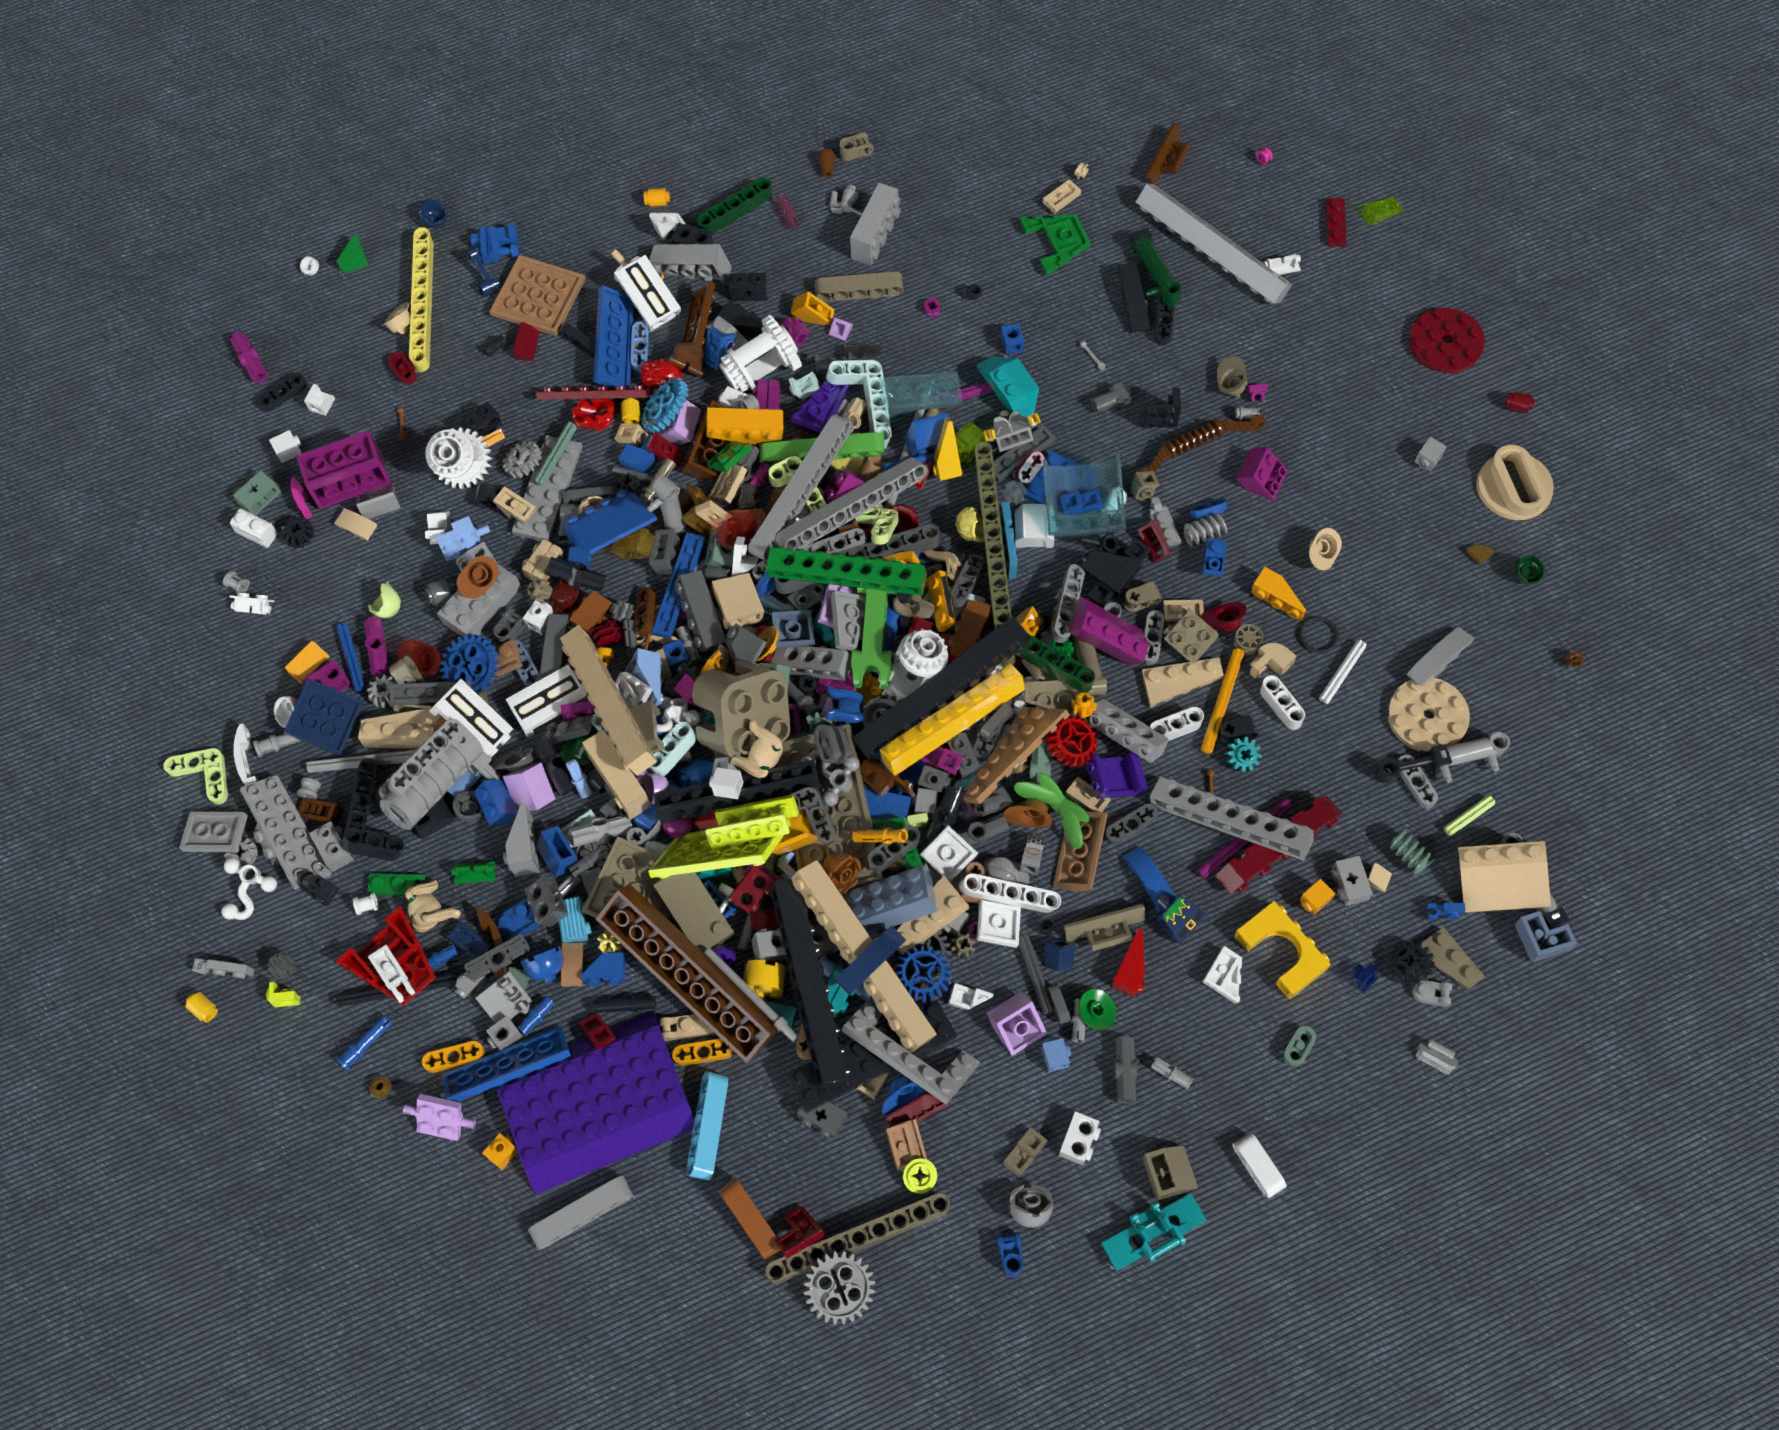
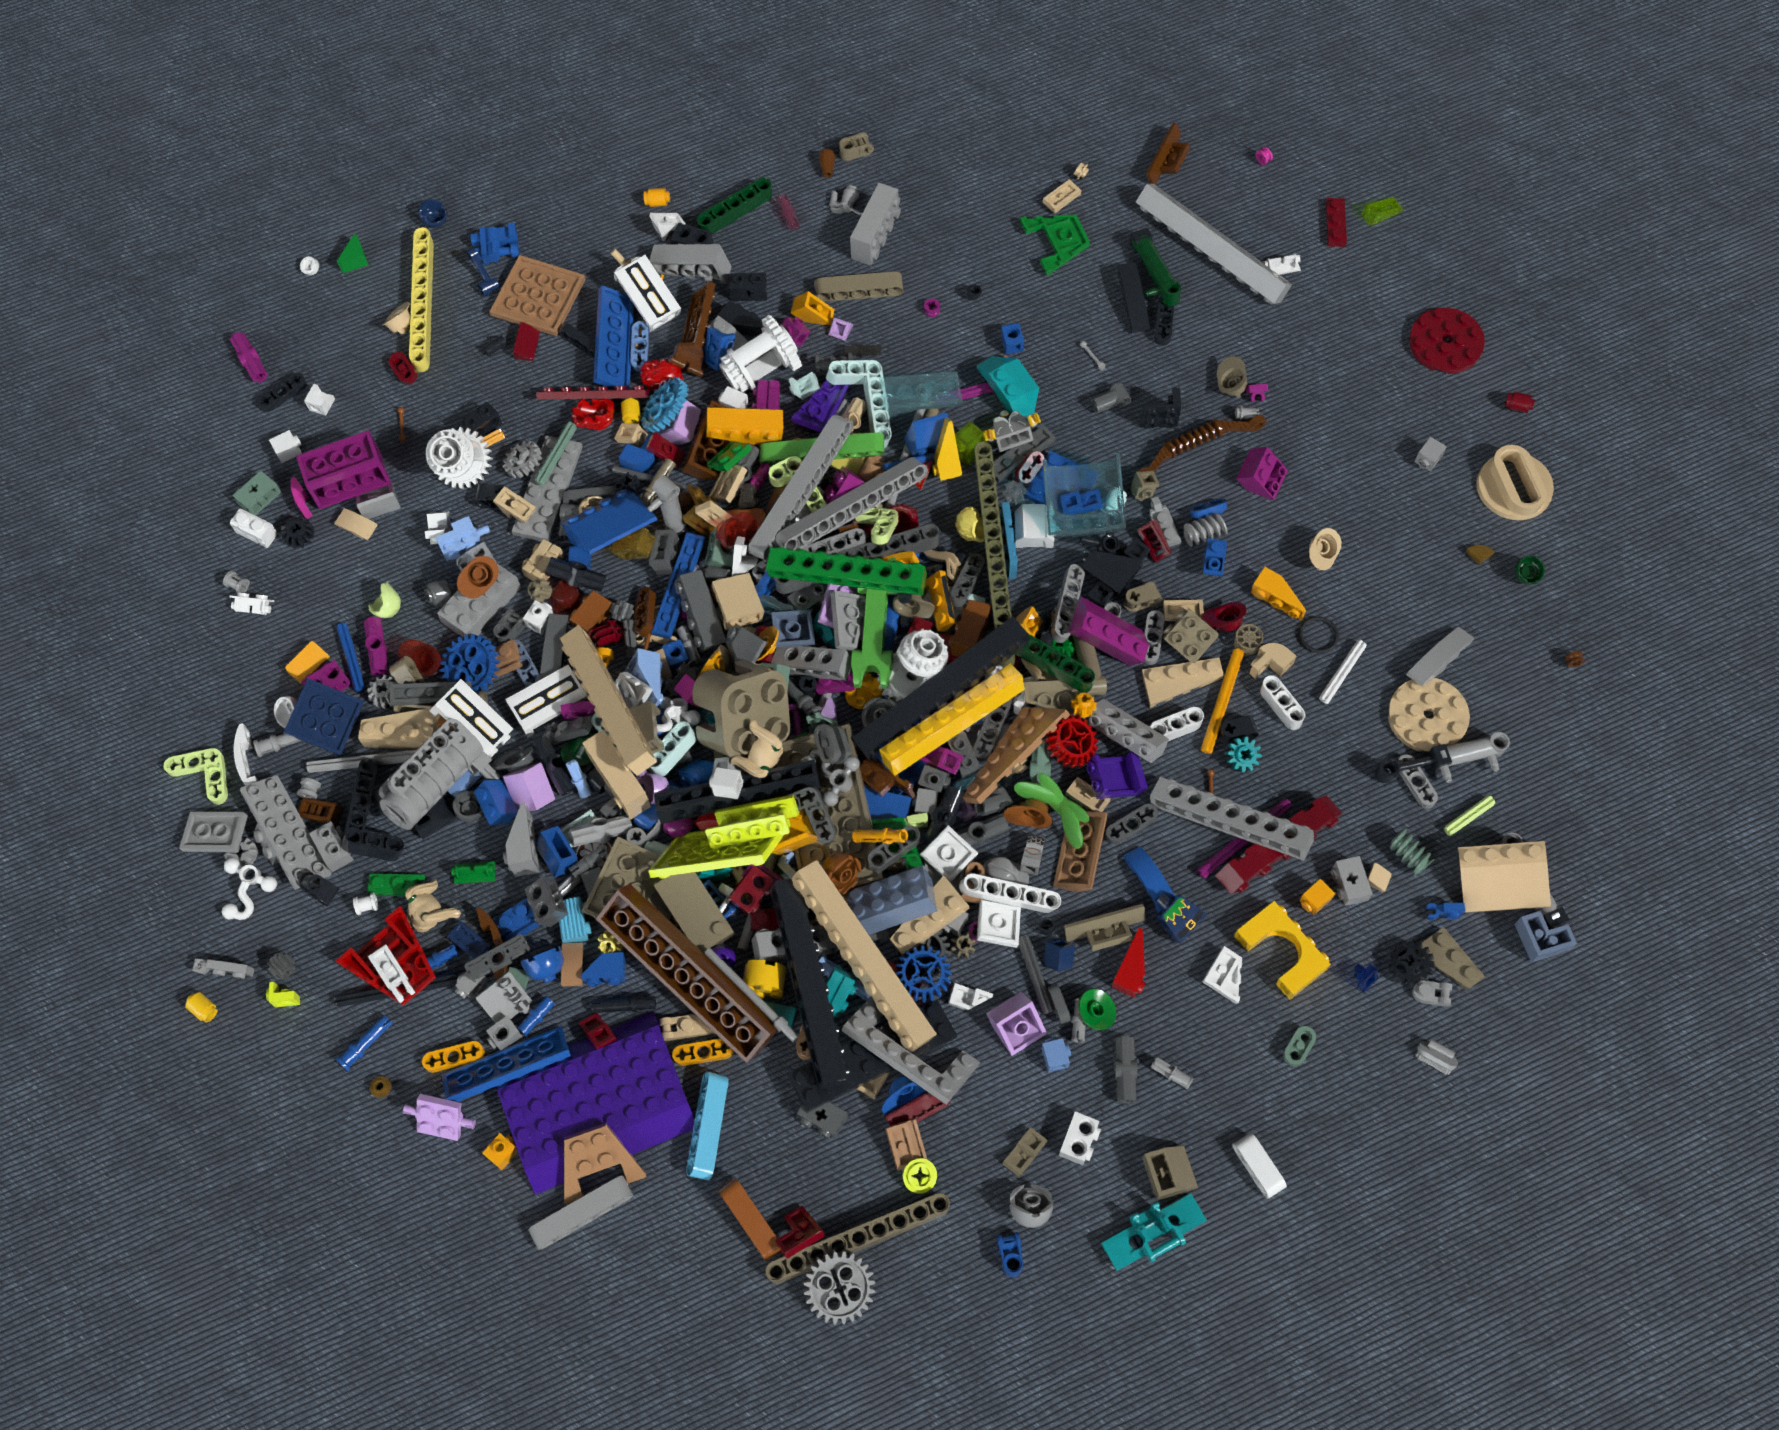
light grey wheel [735,395,759,409] -> none
blue hair [826,686,865,734] -> none
dark blue slope [835,925,906,996] -> none
dark grey piece [979,703,1013,741] -> none
none -> medium nougat wing [564,1123,647,1206]

